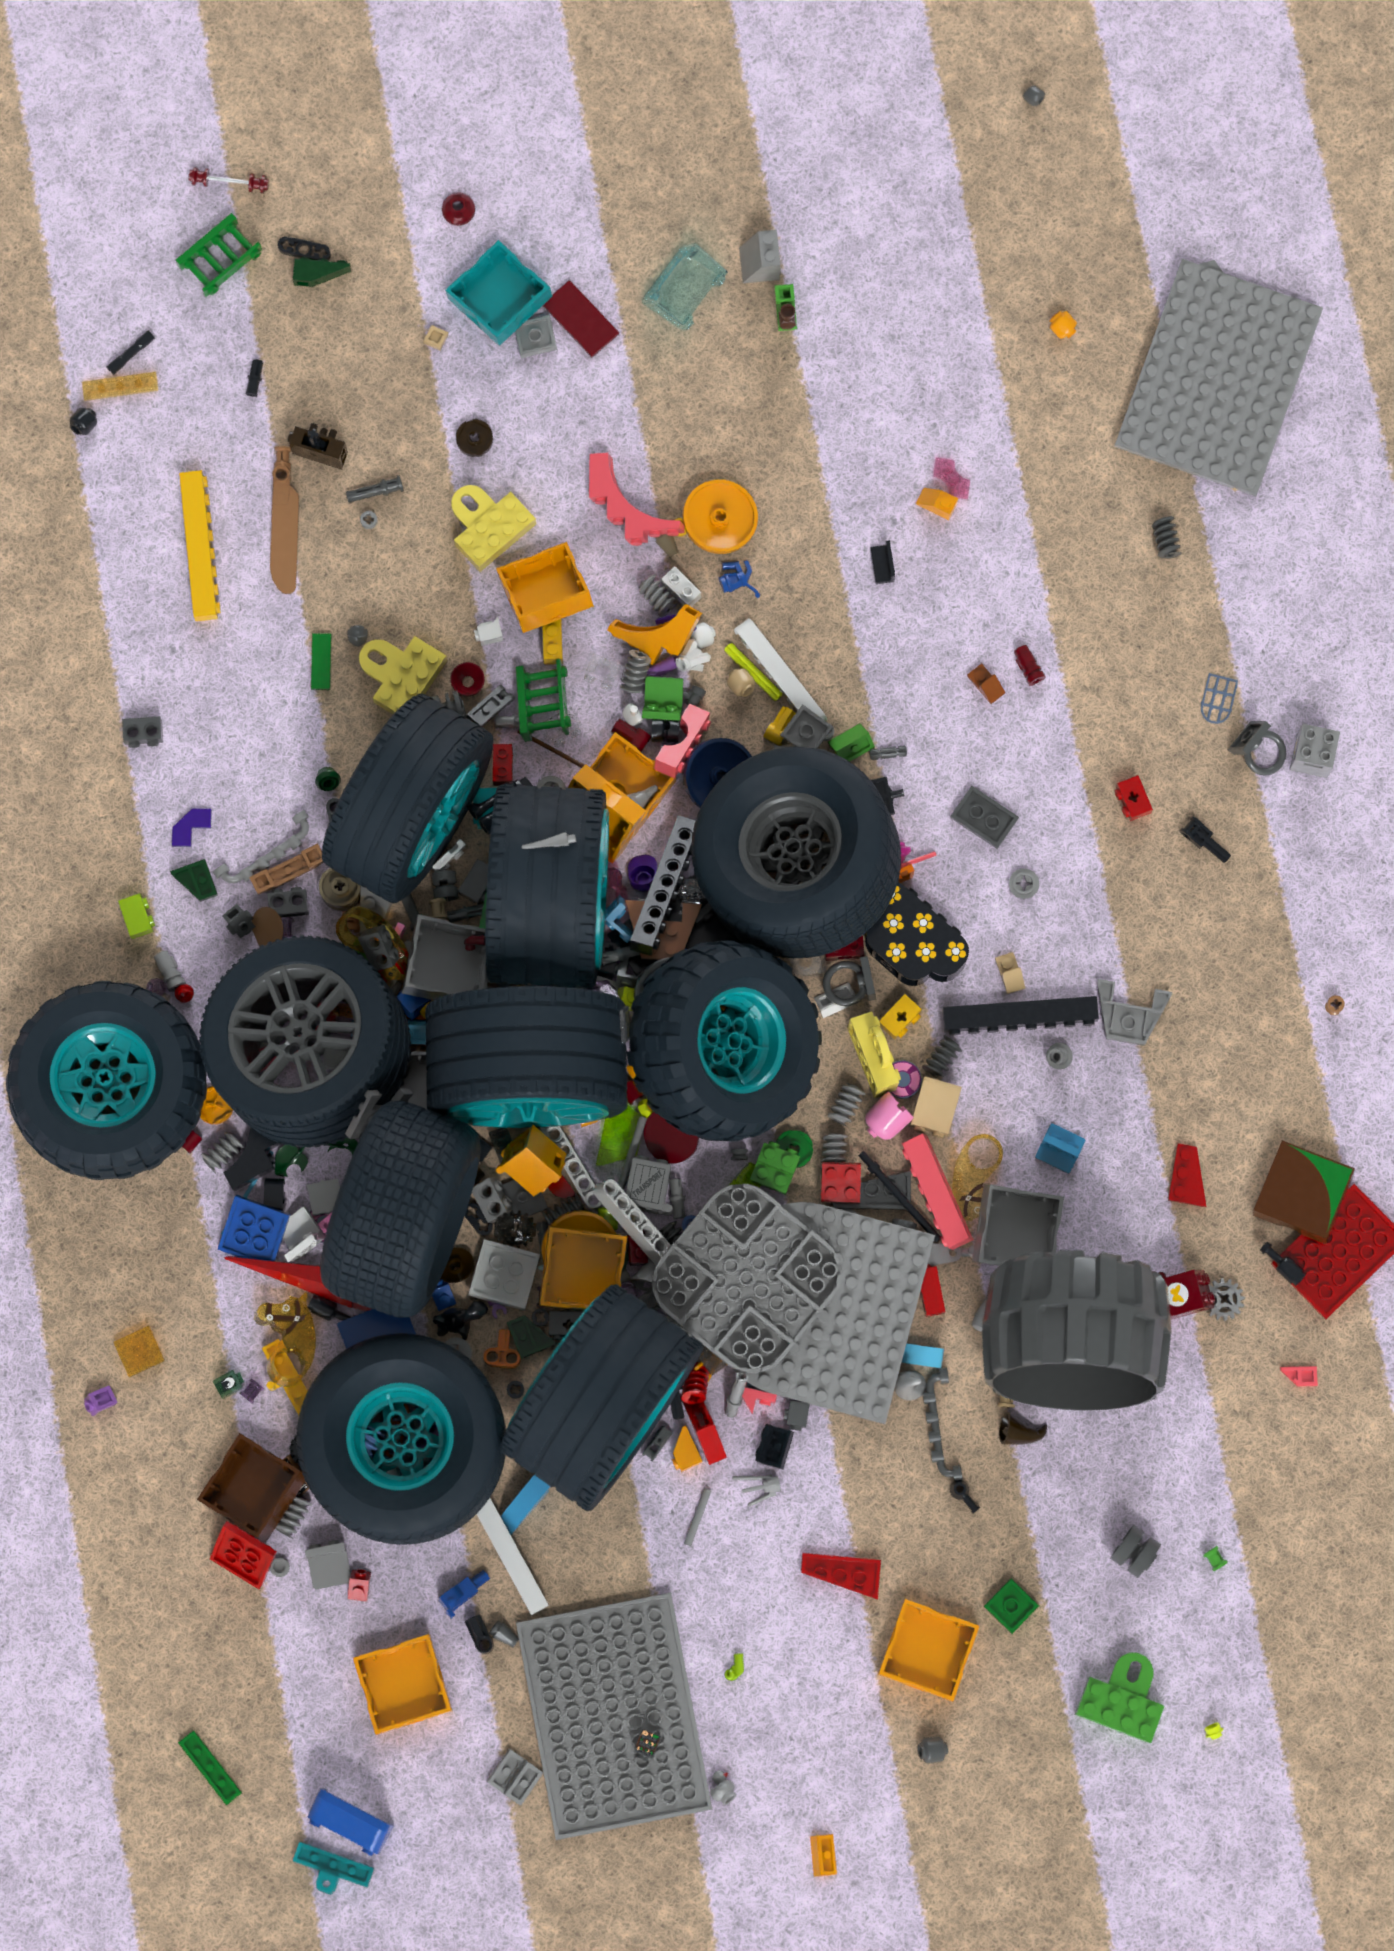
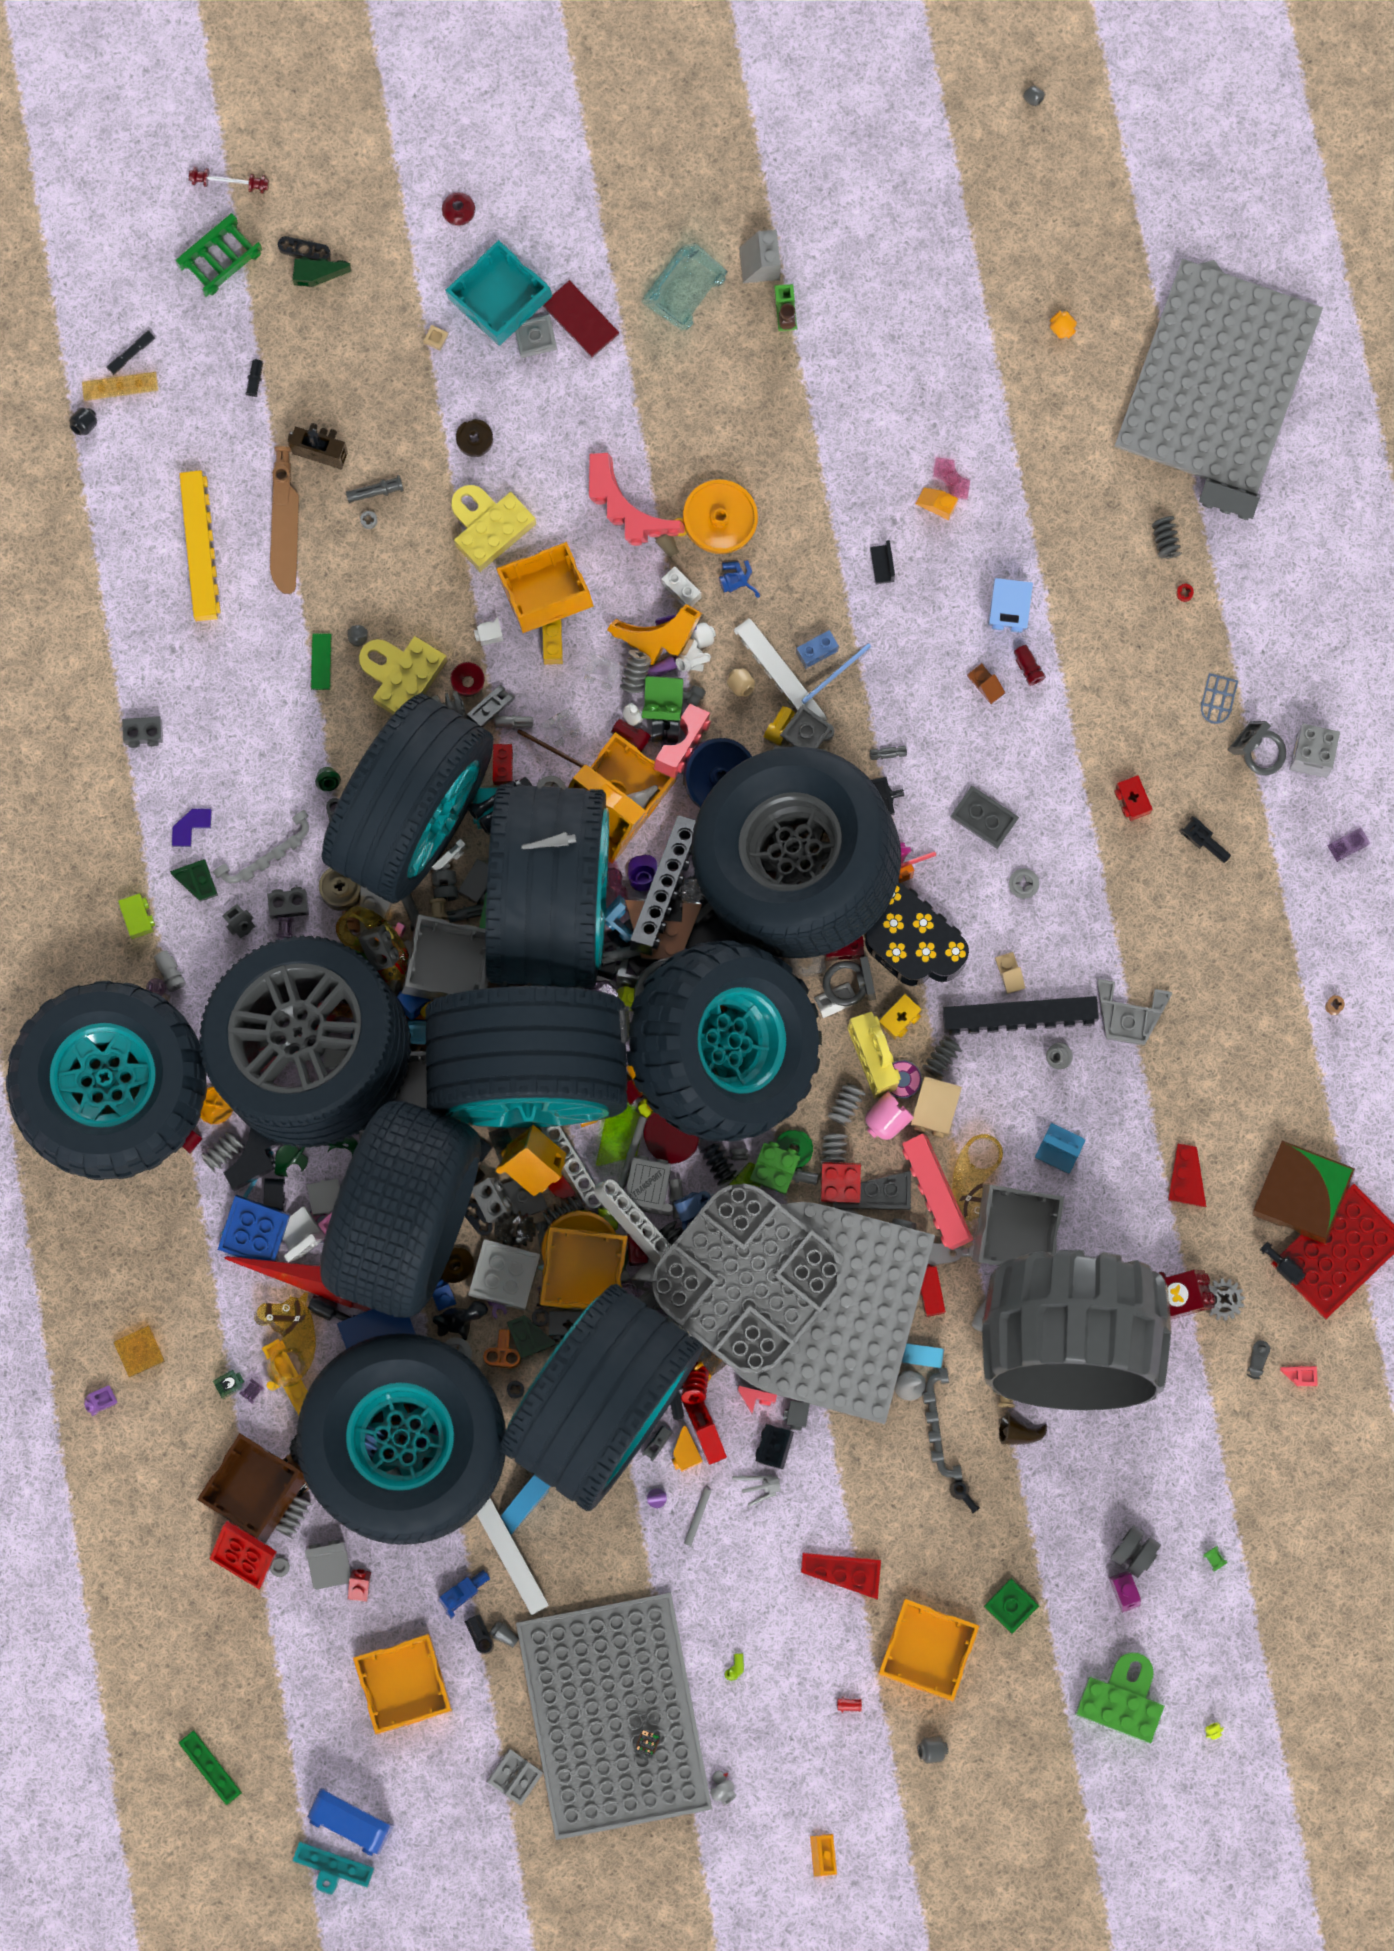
red plate [174,984,194,1003] -> none
medium nougat slope [249,843,323,895] -> none
medium nougat sticker [252,907,283,946] -> none
light grey wing [345,1089,413,1139] -> none
dark red arm [464,935,485,951] -> none
green fence [516,659,571,742] -> none
light grey piece [639,574,678,617] -> none
neon yellow axle [724,643,783,701] -> none
light grey pin [725,1371,749,1418] -> none
bright green panel [828,723,875,762] -> none
black bar [858,1151,941,1242] -> none
none -> medium lavender plate [647,1488,667,1508]
none -> medium blue piece [674,1191,711,1221]
none -> black piece [699,1143,737,1186]
none -> dark grey pin [792,1168,819,1185]
none -> medium blue brick [796,630,839,669]
none -> light blue axle [801,644,871,704]
none -> pin [837,1697,862,1713]
none -> light blue container [988,578,1033,633]
none -> magenta torso [1109,1571,1141,1613]
none -> red bush [1176,584,1194,602]
none -> dark grey brick [1199,477,1261,520]
none -> dark grey piece [1247,1340,1270,1380]
none -> clear purple slope [1327,828,1371,862]

